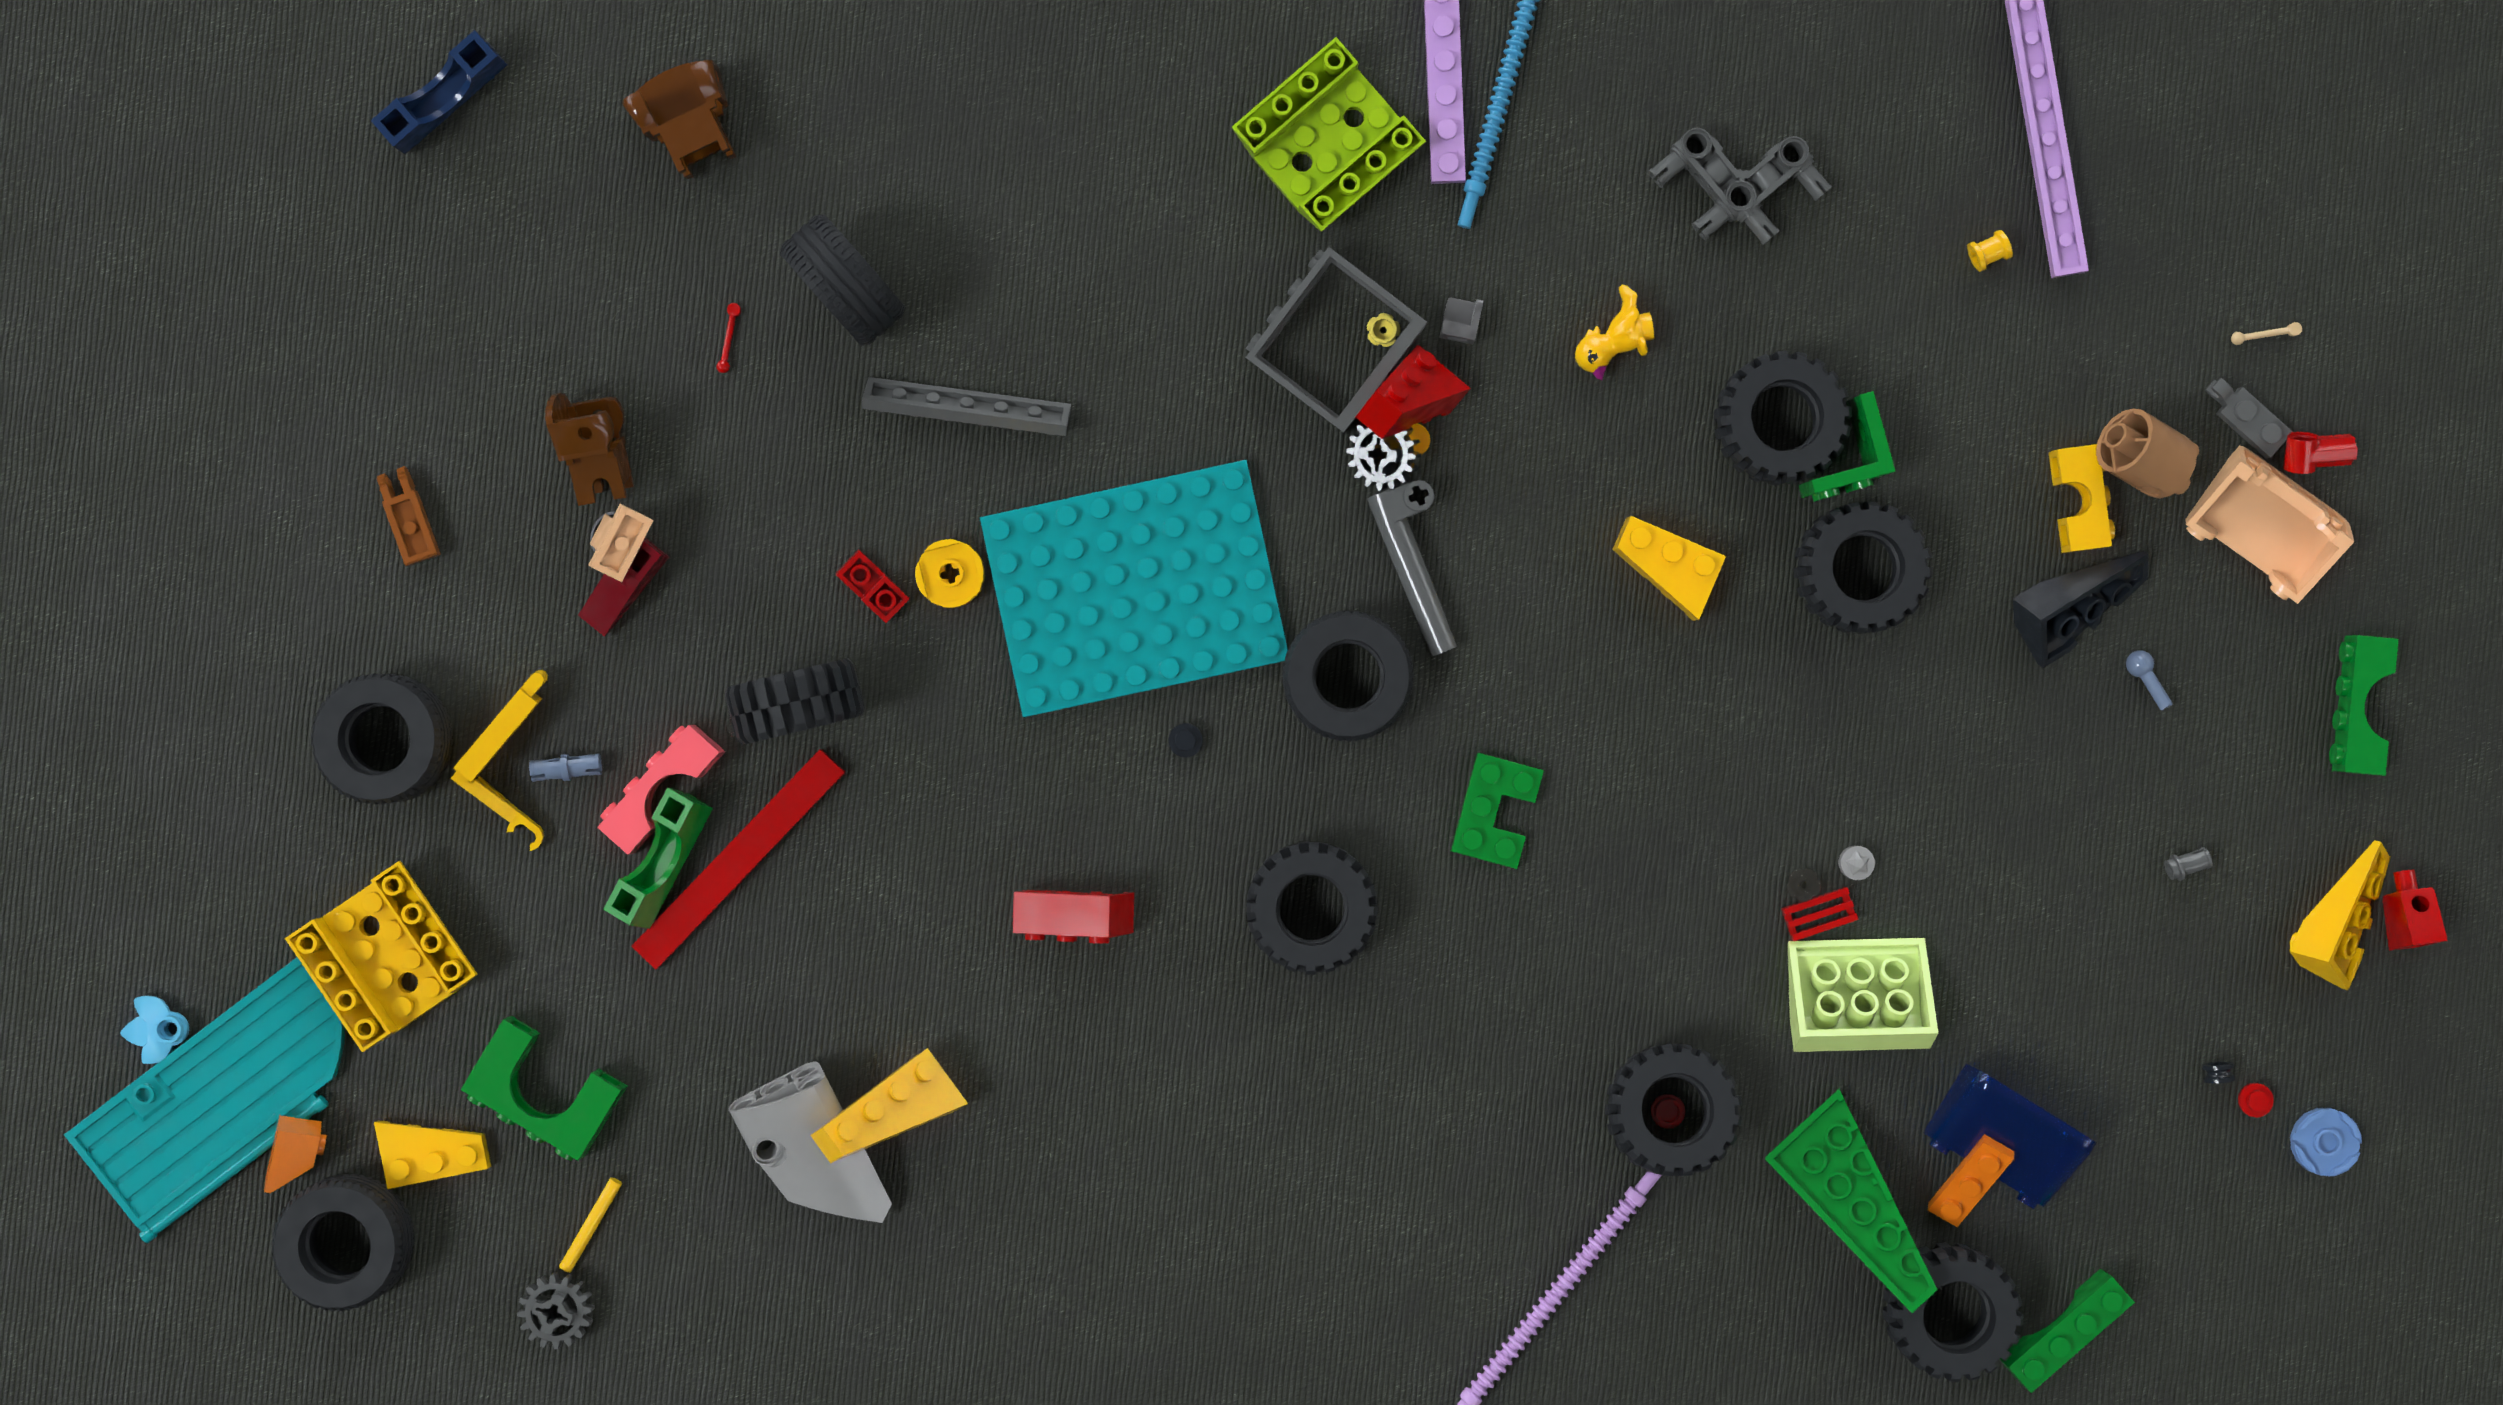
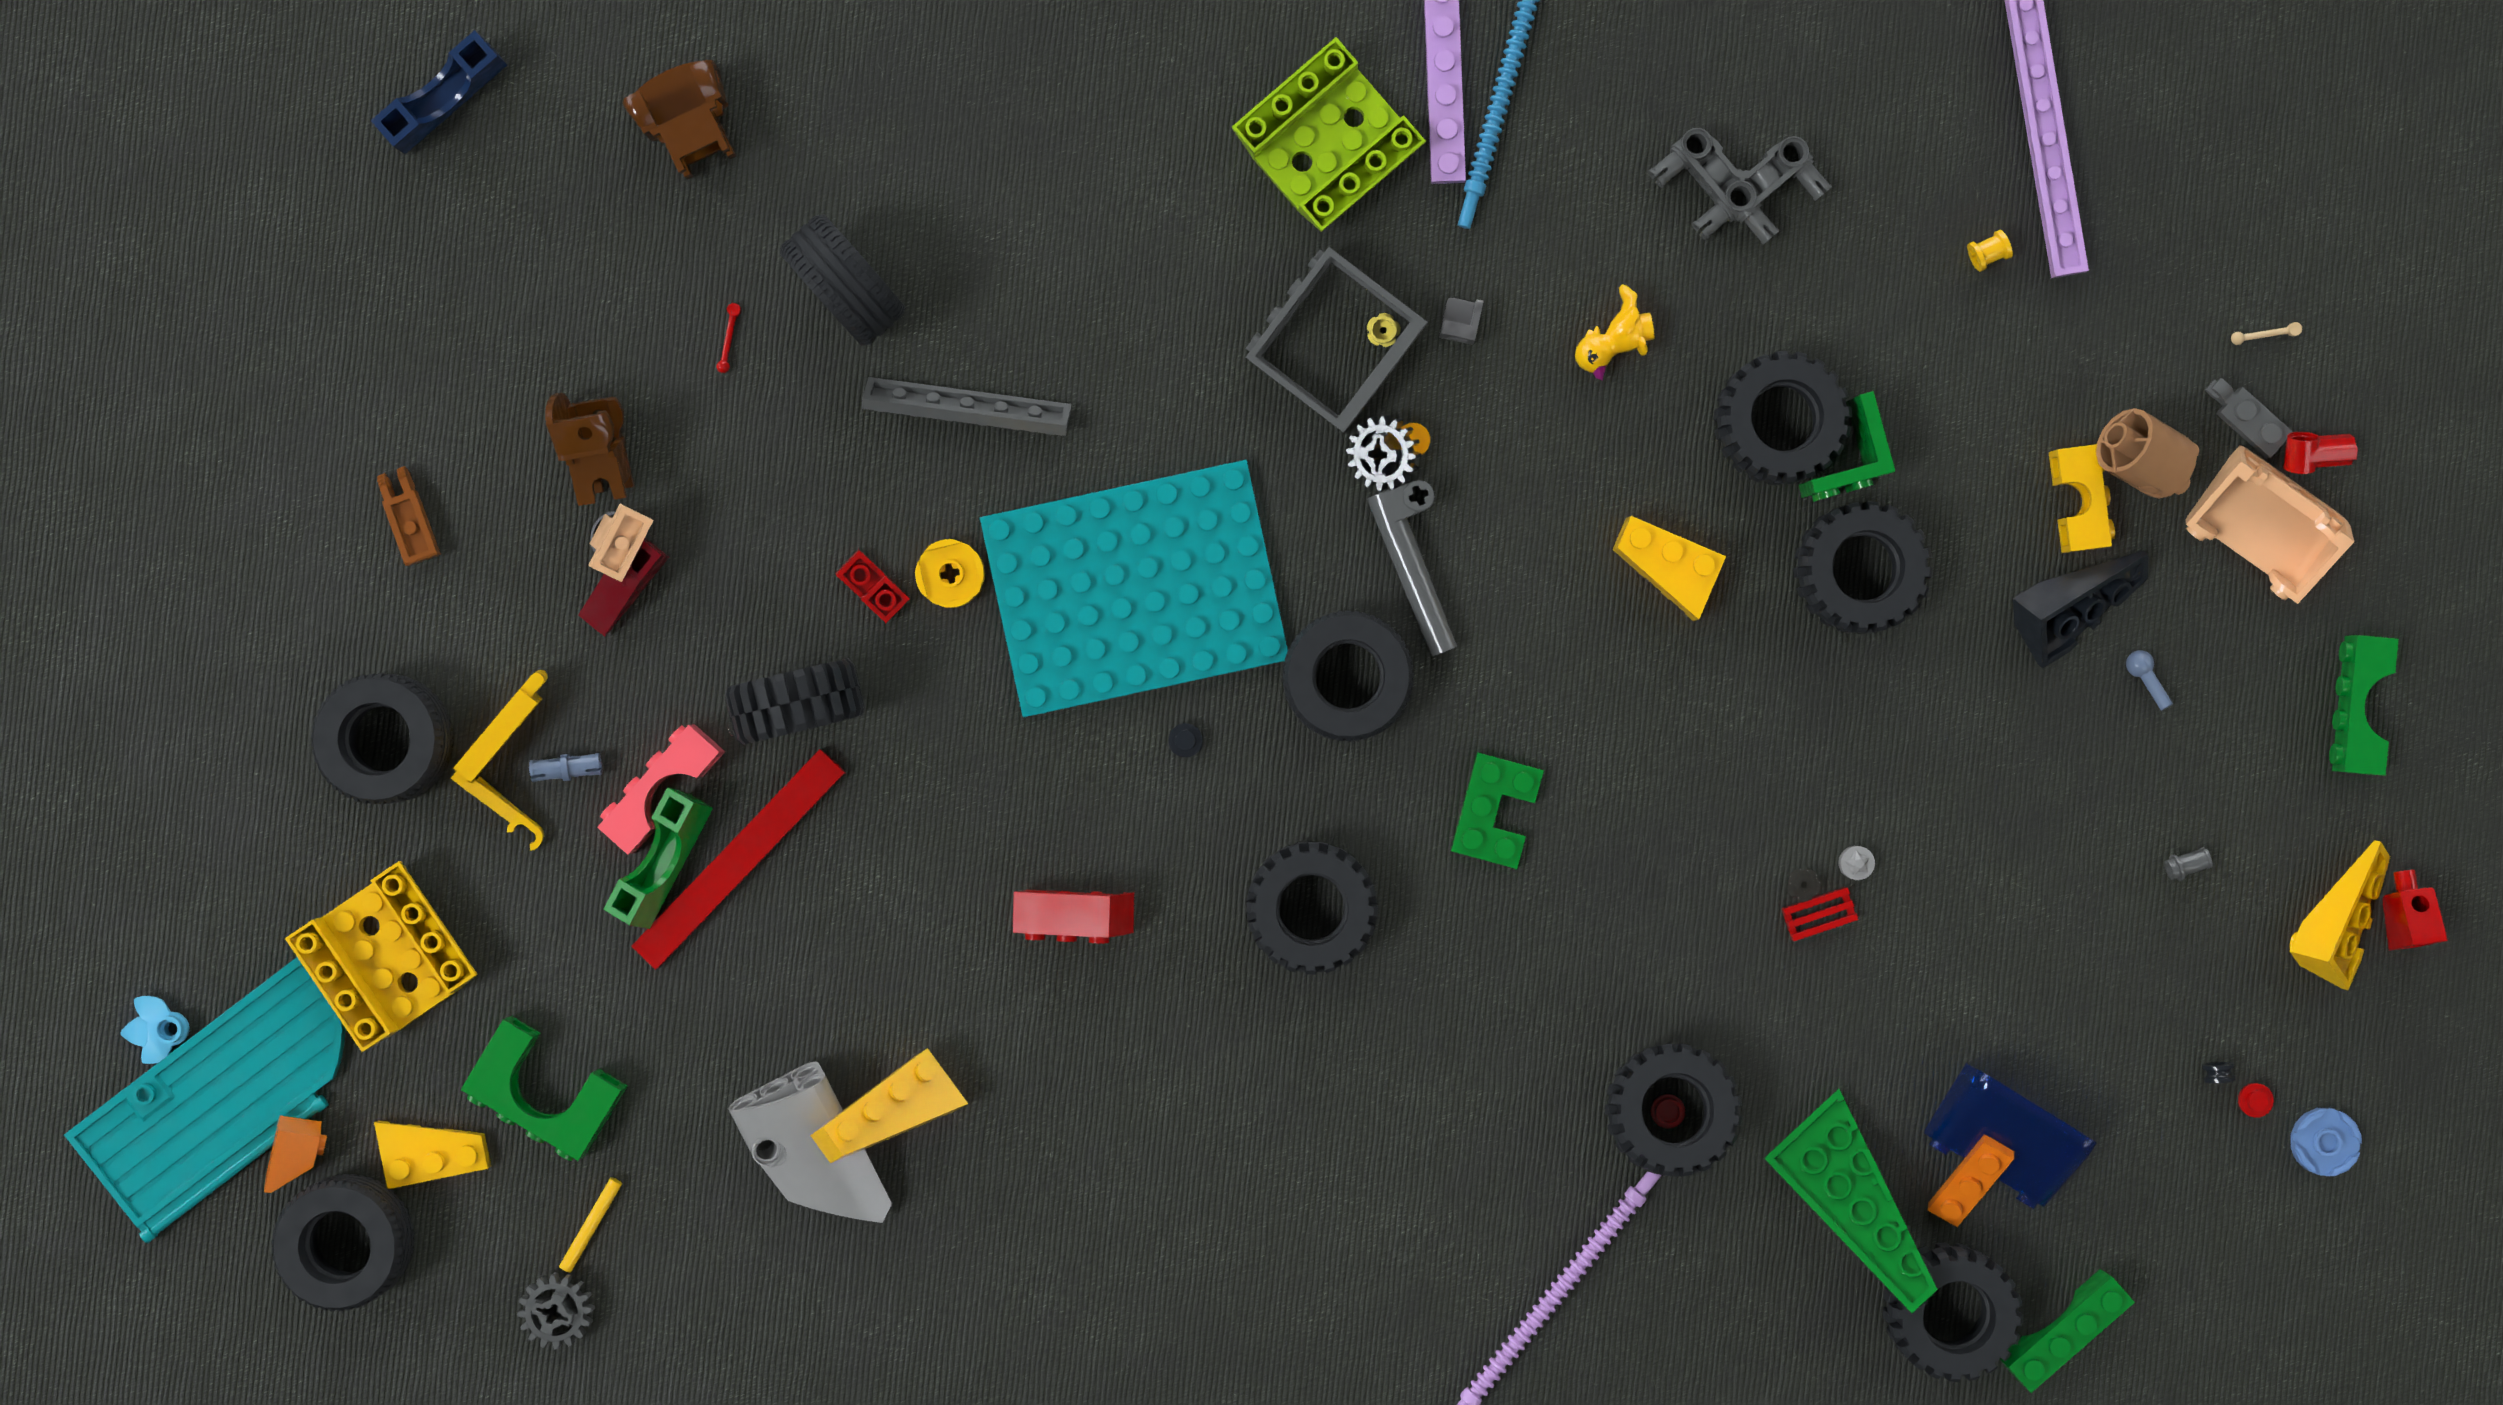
red wedge [1355,345,1471,439] -> none
yellowish green slope [1788,938,1938,1052] -> none

